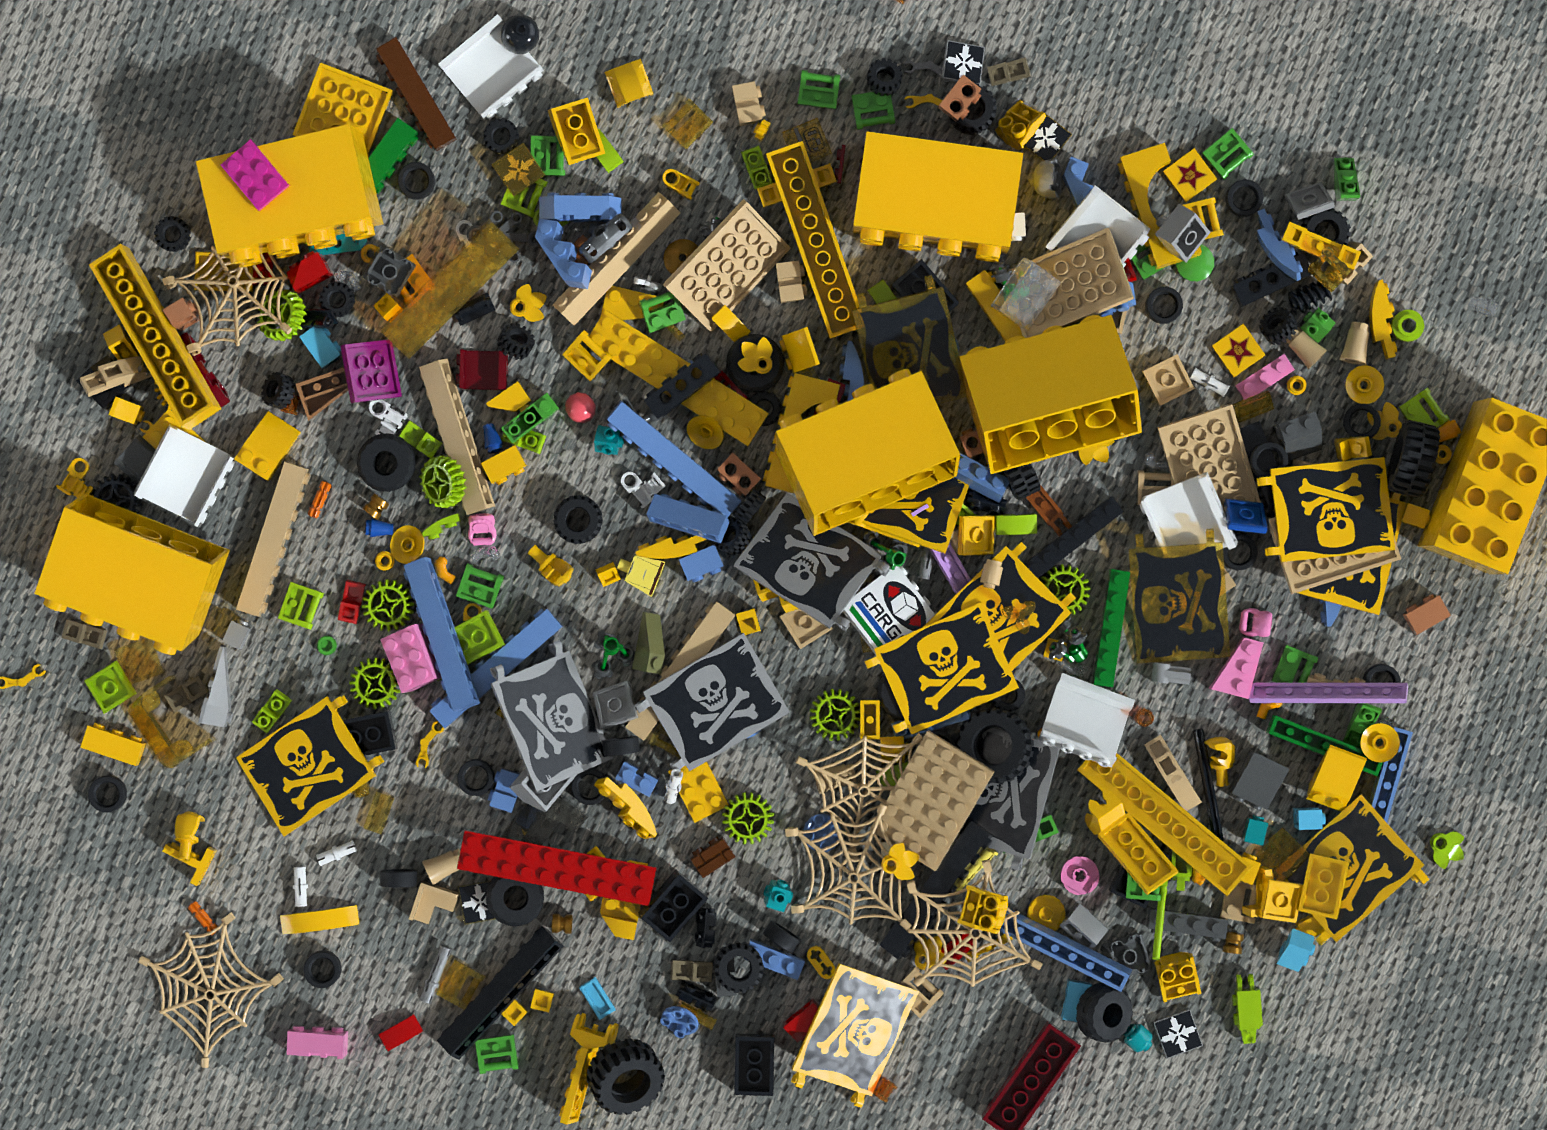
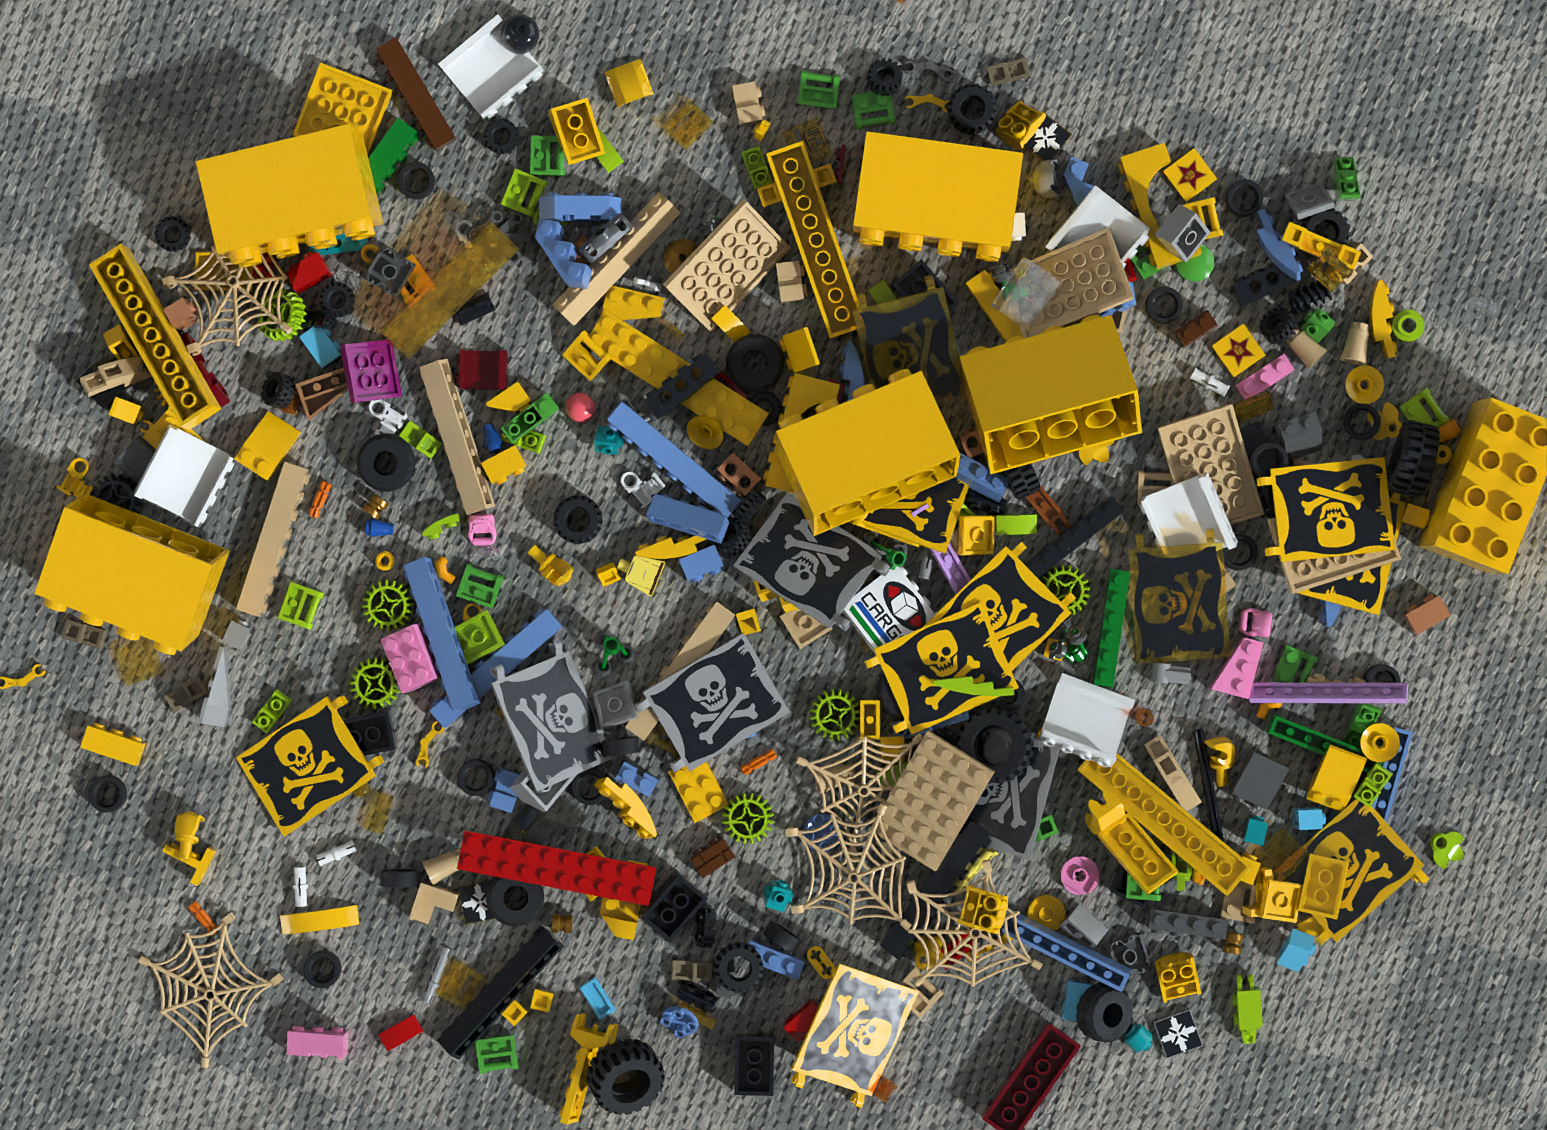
lime tile [84,661,137,714] -> none
clear yellow windscreen [128,675,217,768] -> none
dark pink plate [221,139,290,211] -> none
bright green tile [317,636,337,655] -> none
red slope [338,580,366,624] -> none
yellow bracket [373,293,401,321] -> none
yellow dish [390,525,424,564] -> none
lime gear [419,455,467,508] -> none
clear yellow tile [491,143,546,197] -> none
black tyre [497,323,535,360] -> none
yellow plate [510,284,547,322] -> none
olive slope [632,612,665,674] -> none
bright green plate [639,292,686,333] -> none
yellow piece [662,169,700,200] -> none
white pin [664,769,683,804] -> none
yellow plate [737,337,773,374] -> none
yellow plate [881,843,920,880] -> none
nougat brick [938,75,982,122] -> none
black tile [941,40,985,85] -> none
tan brick [980,559,1003,589] -> none
clear yellow plant [1002,601,1035,634] -> none
tan plate [1142,354,1195,406] -> none
lime piece [1152,881,1168,960] -> none
bright green plate [1202,128,1254,180] -> none
blue tile [1224,499,1268,534] -> none
yellow plate [1287,376,1307,395] -> none
yellow slope [1334,436,1372,461] -> none
none -> orange axle [740,749,777,775]
none -> lime slope [933,676,1014,696]
none -> reddish brown brick [1173,310,1218,349]
none -> lime slope [1353,762,1393,808]

